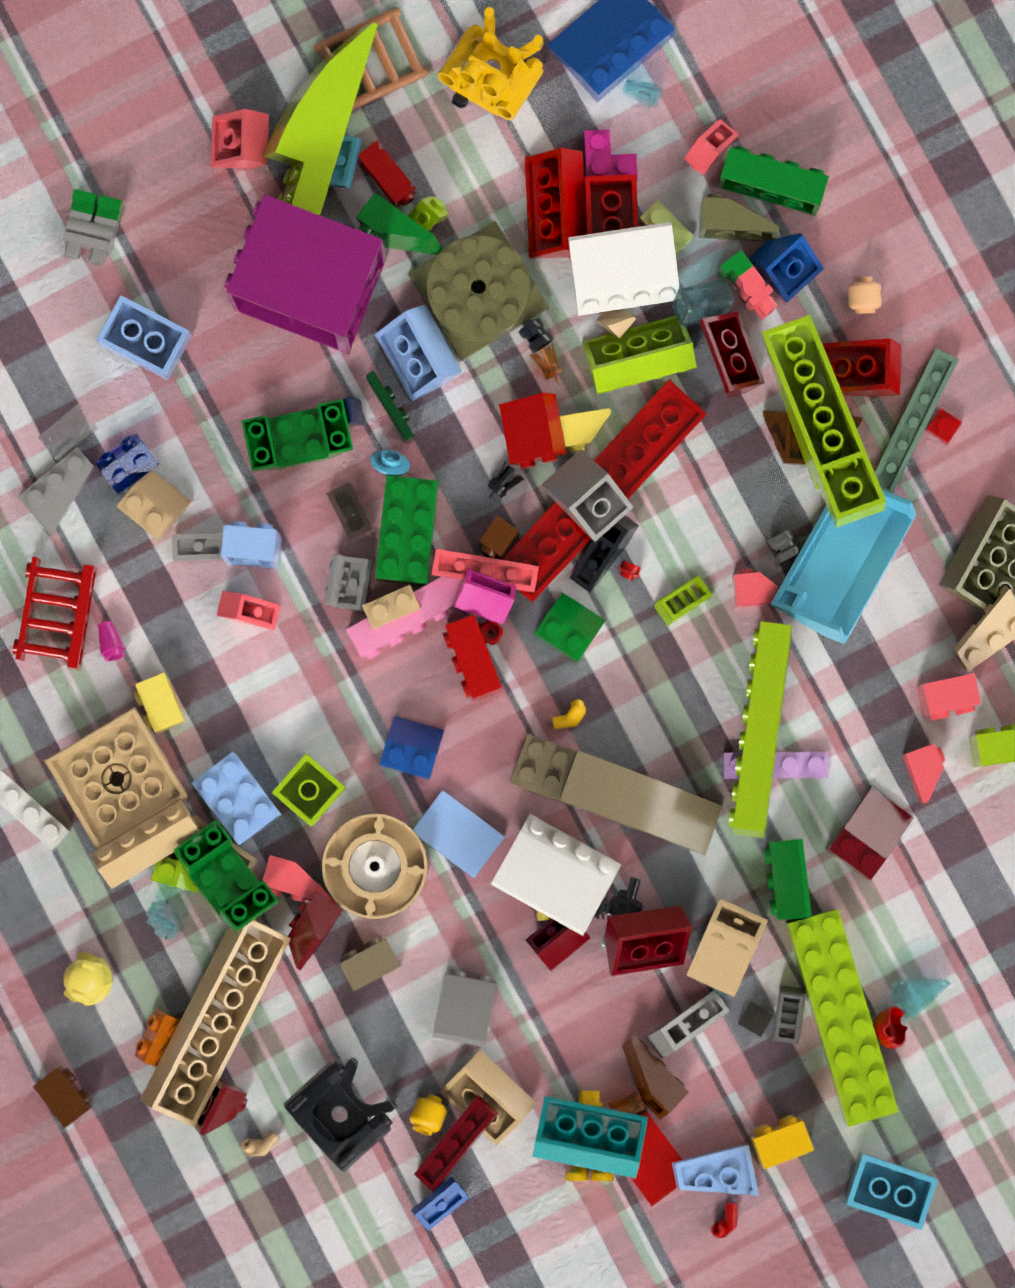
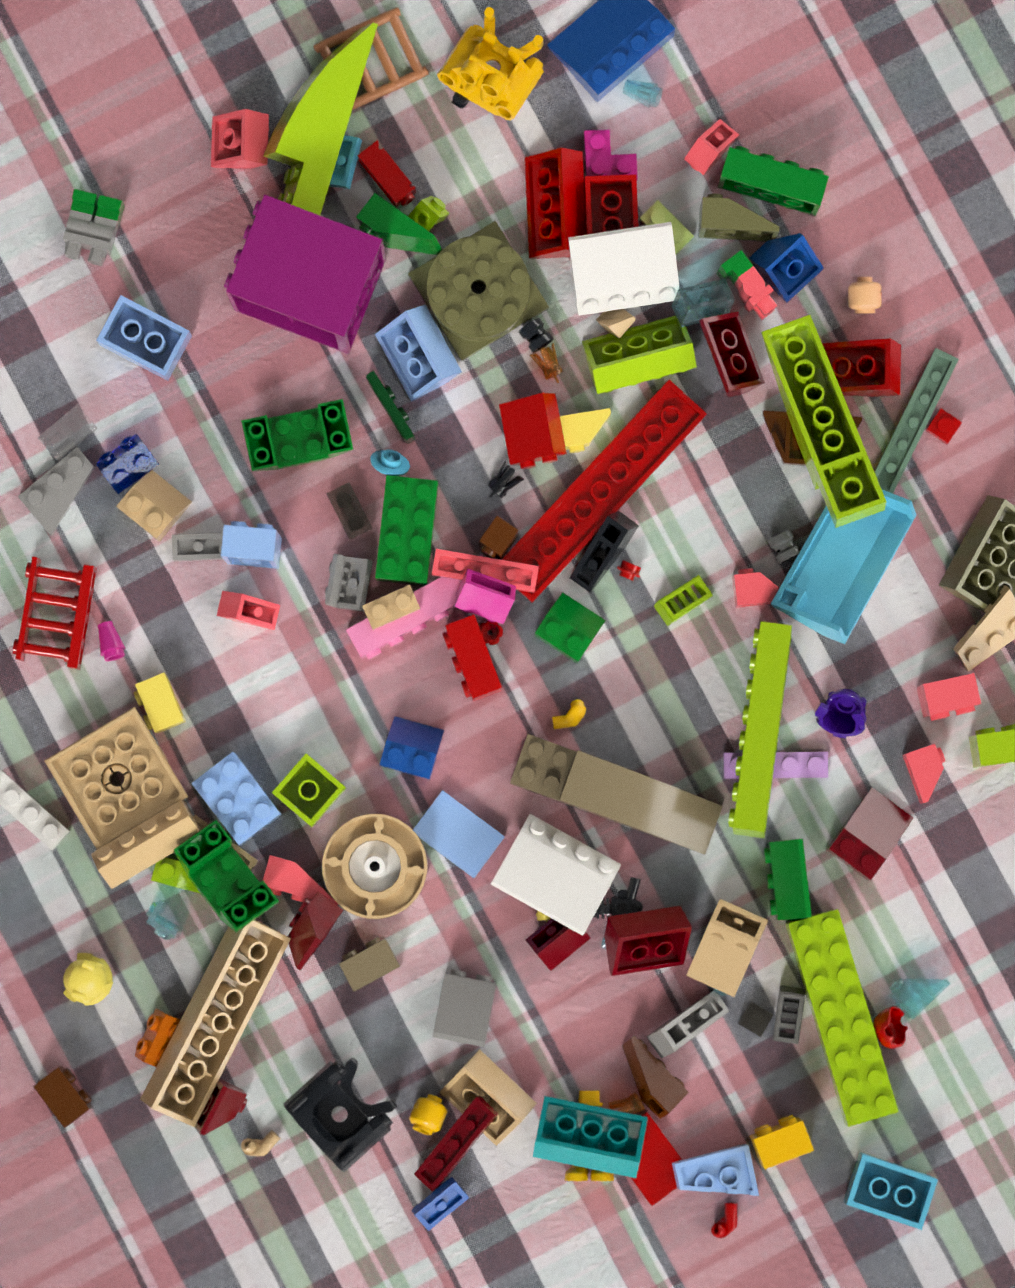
dark blue slope [343,397,364,426] -> none
light grey slope [542,450,634,542] -> none
none -> dark purple helmet [815,689,867,739]

